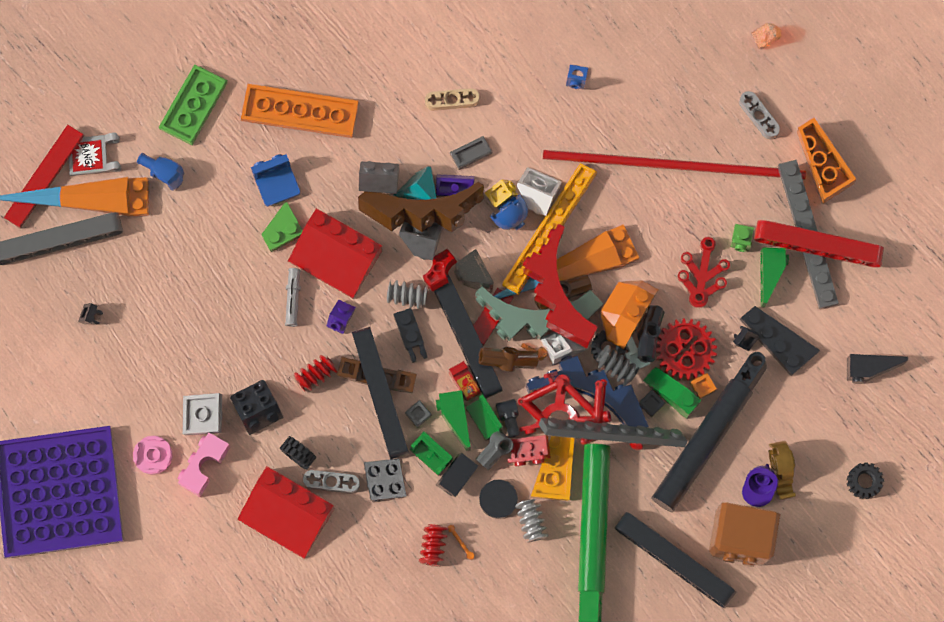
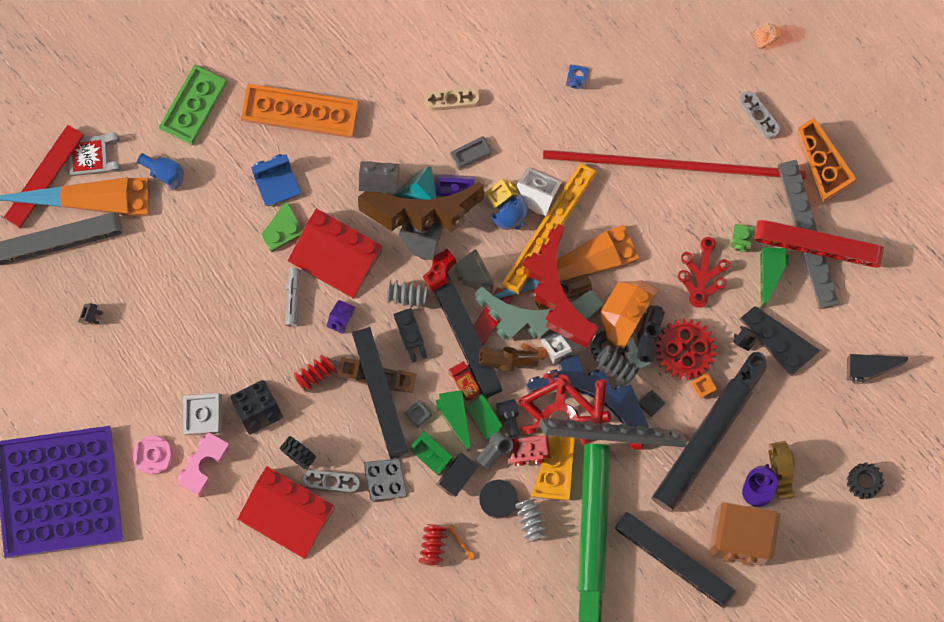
green slope [643,367,701,419] -> none

